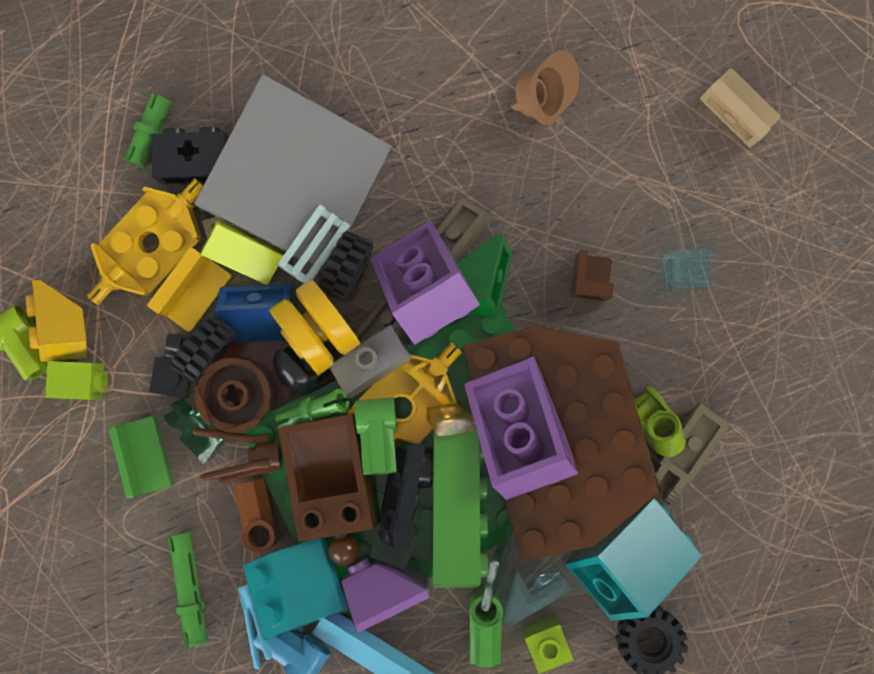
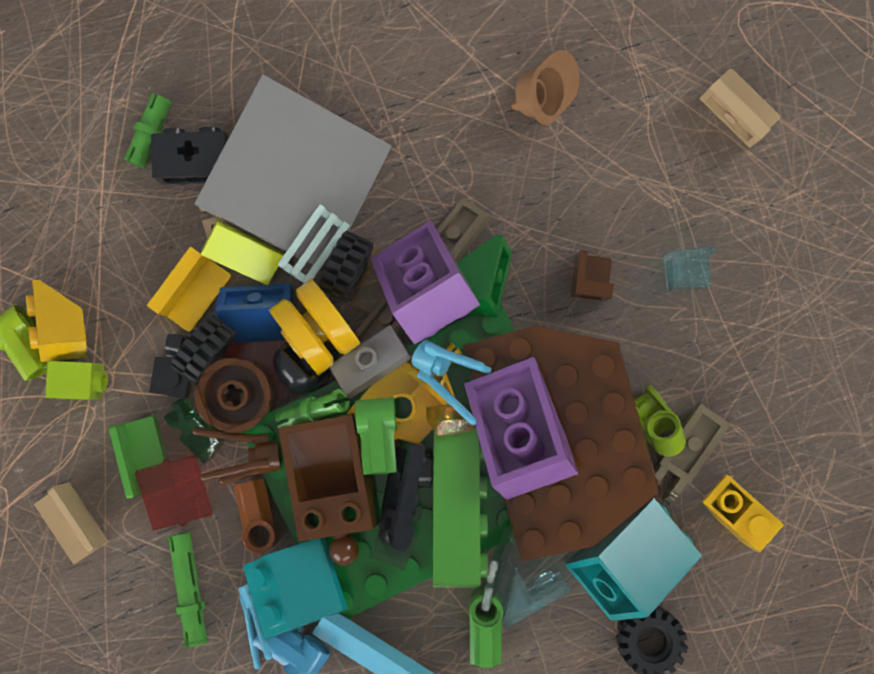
yellow plate [87,178,204,305] -> none
medium lavender slope [341,557,431,633] -> none
lime brick [521,614,574,674] -> none
none -> tan panel [34,482,109,565]
none -> clear red piece [135,455,213,531]
none -> medium azure plant [412,340,491,425]
none -> yellow slope [701,474,784,553]

